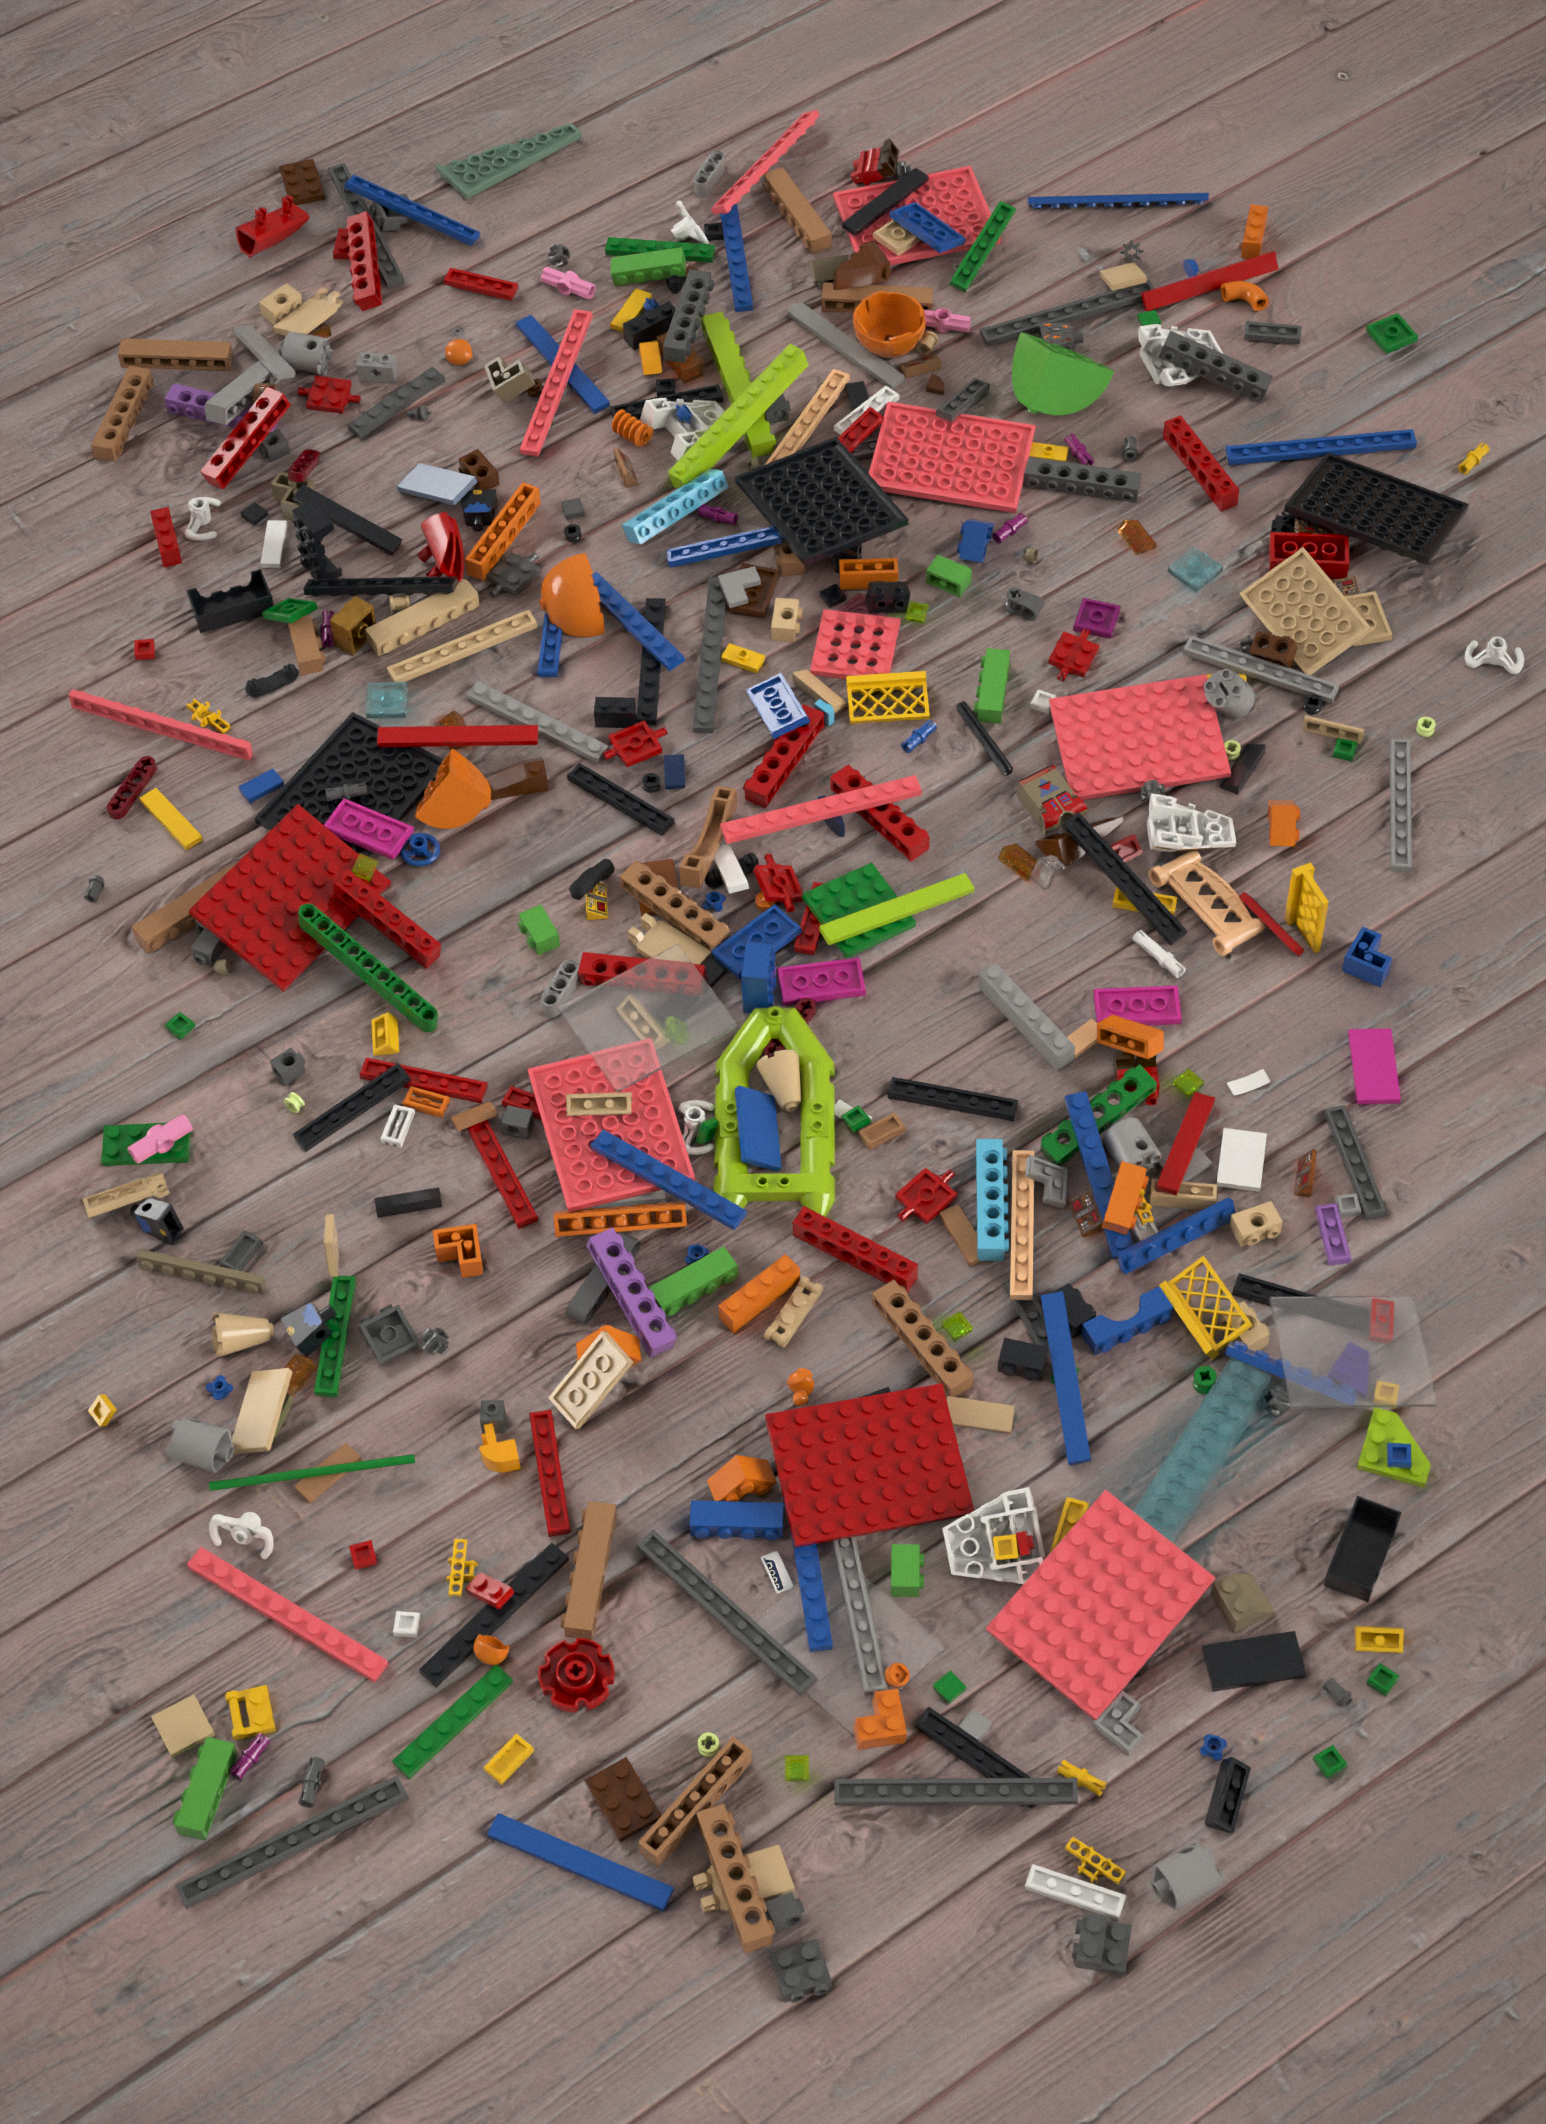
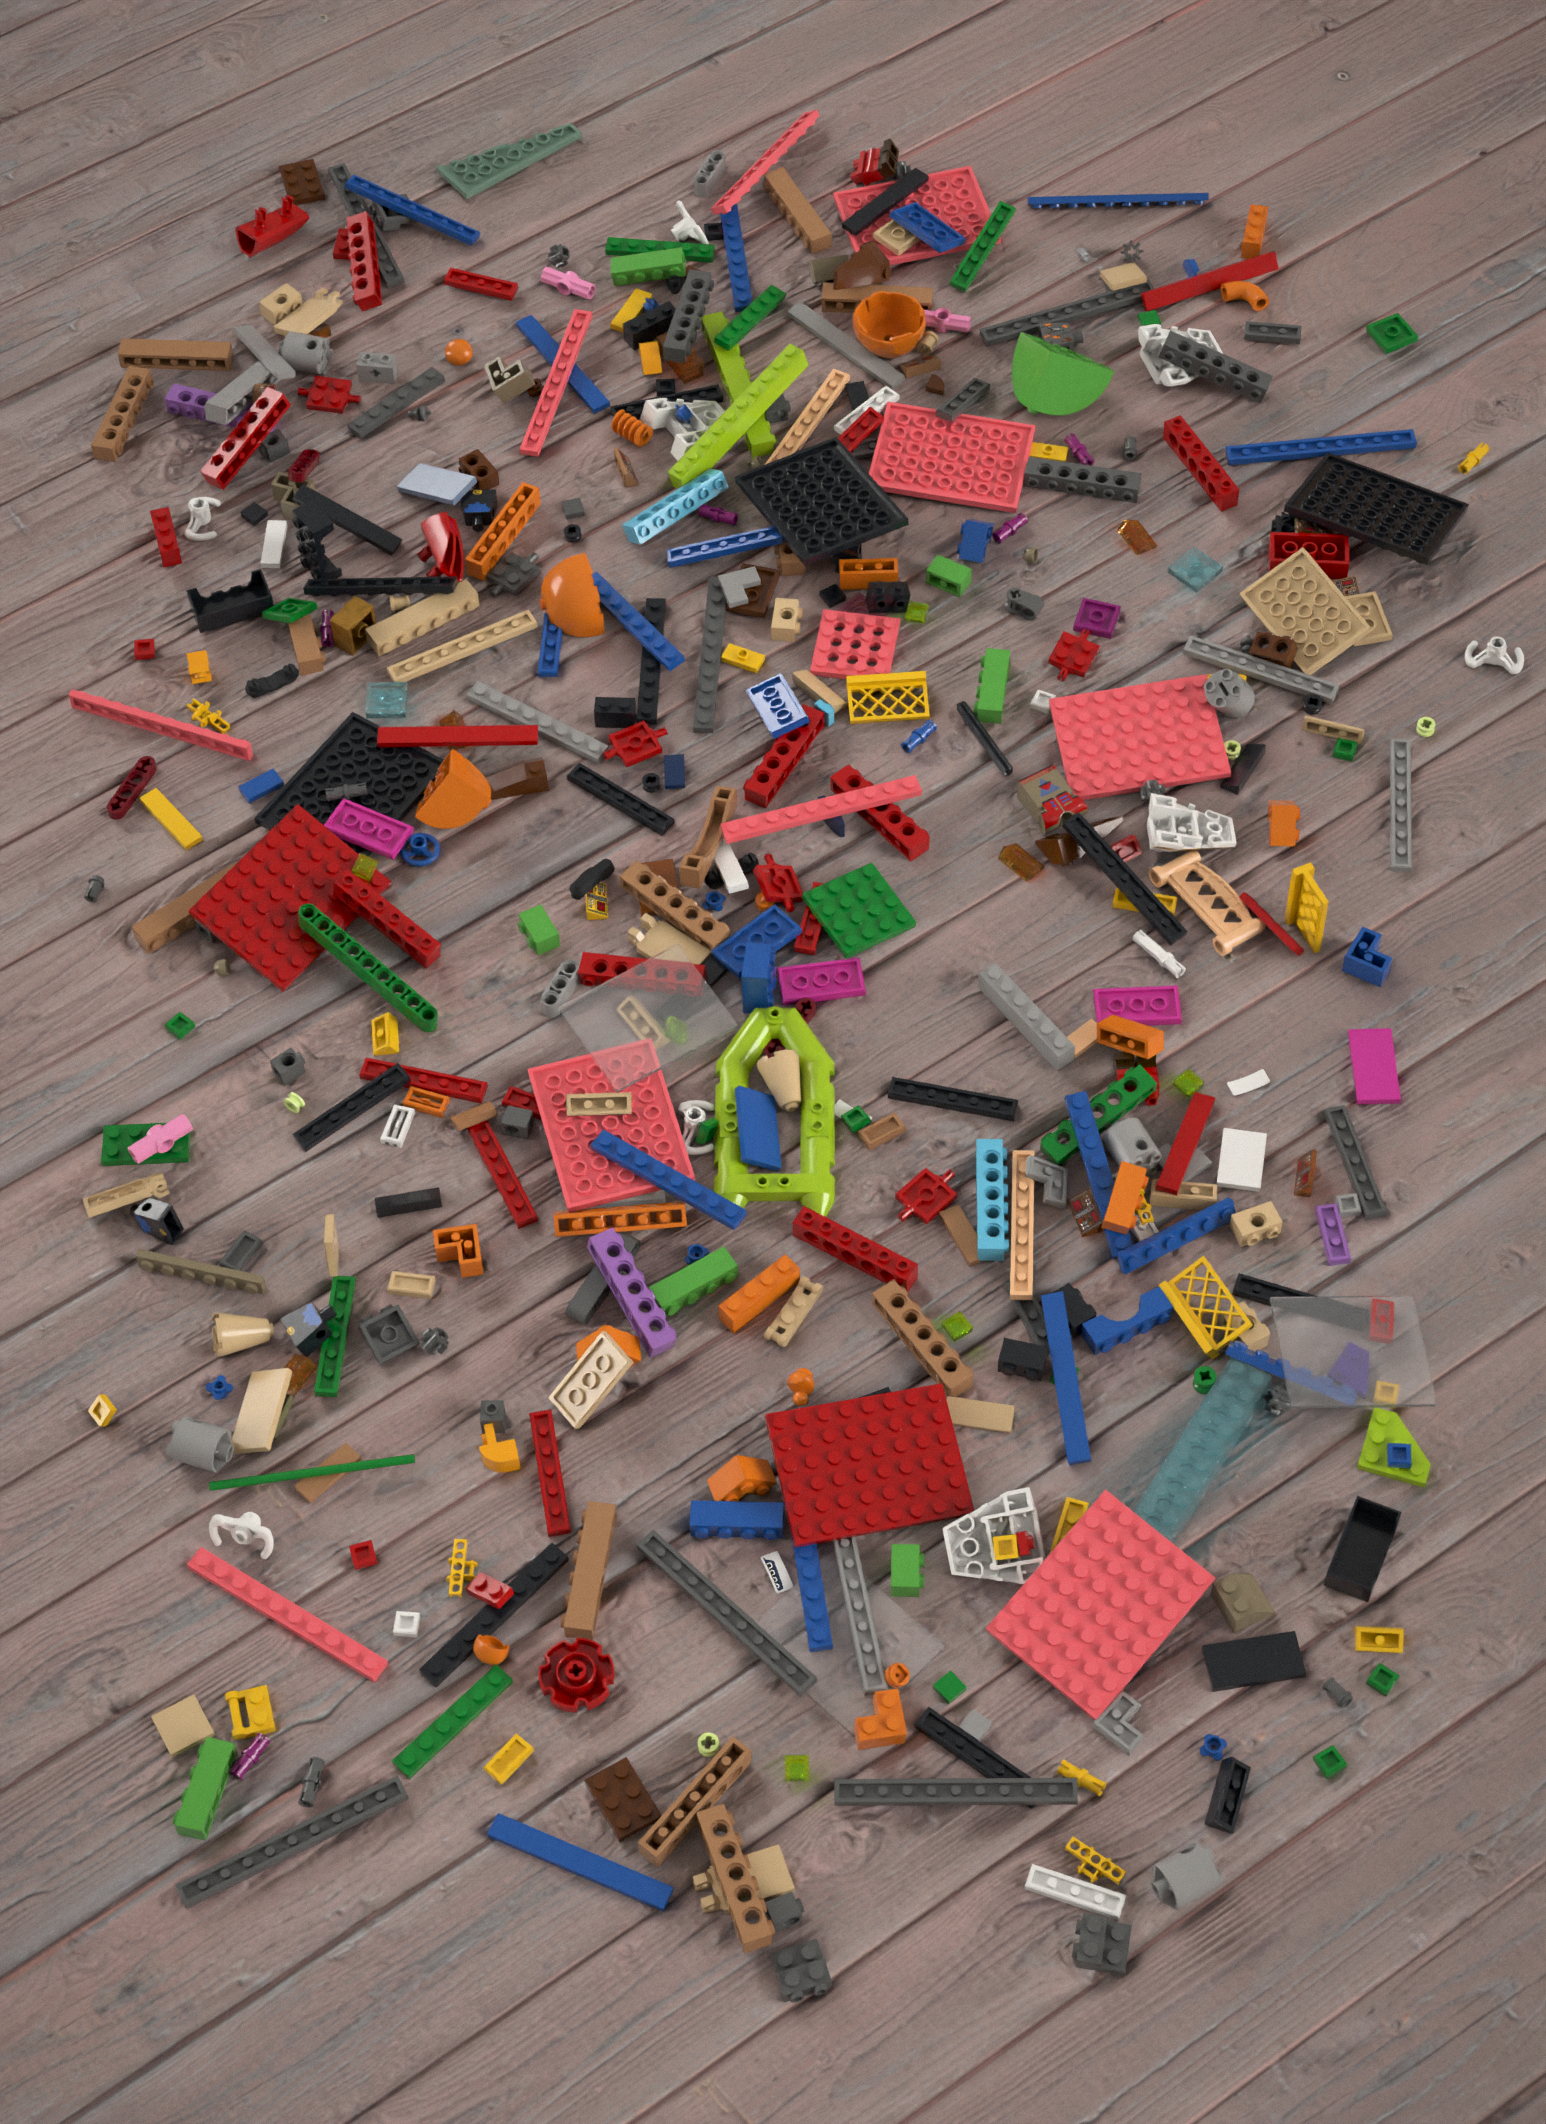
dark grey brick [191,930,225,967] -> none
lime tile [819,873,975,945] -> none
clear bracket [1030,855,1065,890] -> none
none -> light orange brick [186,650,212,684]
none -> tan tile [387,1271,436,1299]
none -> green plate [714,285,787,351]

